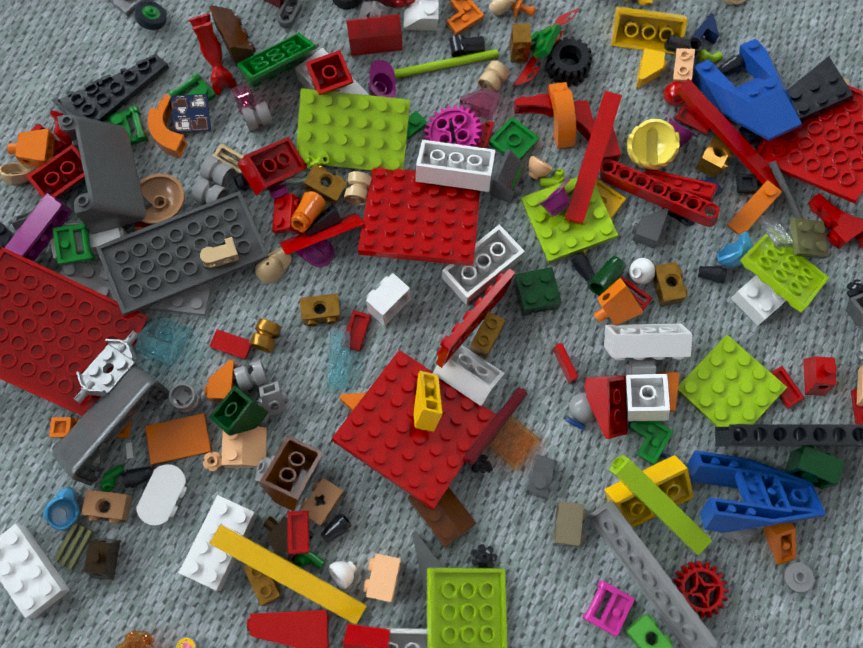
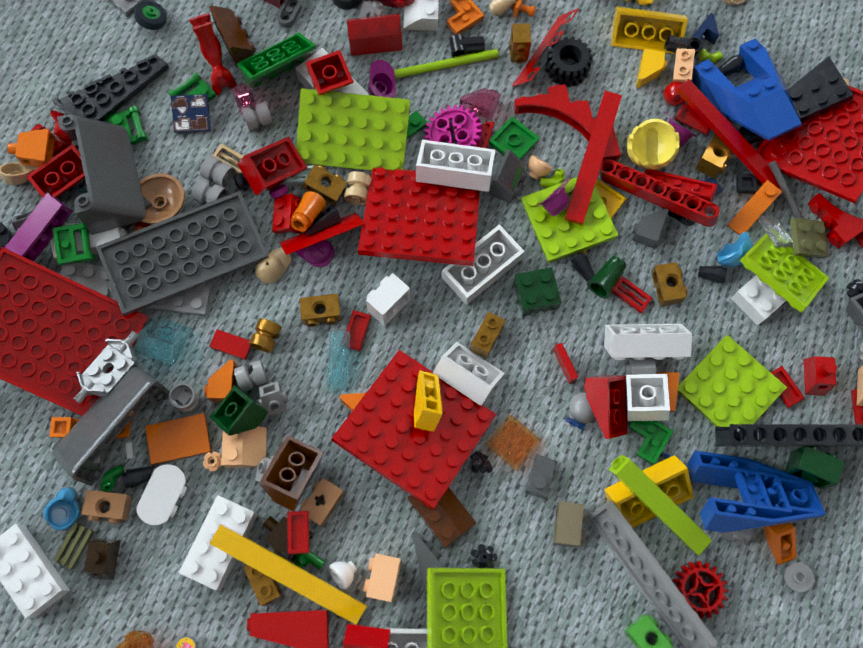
orange arch [148,94,187,158] -> none
tan leg [200,237,239,268] -> none
lime arm [305,155,330,168] -> none
black cone [321,513,352,543] -> none
red plate [436,268,515,368] -> none
dark red axle [464,387,527,465] -> none
tan wheel [477,60,509,95] -> none
green plate [530,23,562,59] -> none
orange arch [548,82,576,149] -> none
dark pink plate [582,580,635,637] -> none
orange torso [593,278,643,325] -> none
white brick [629,258,655,284] -> none

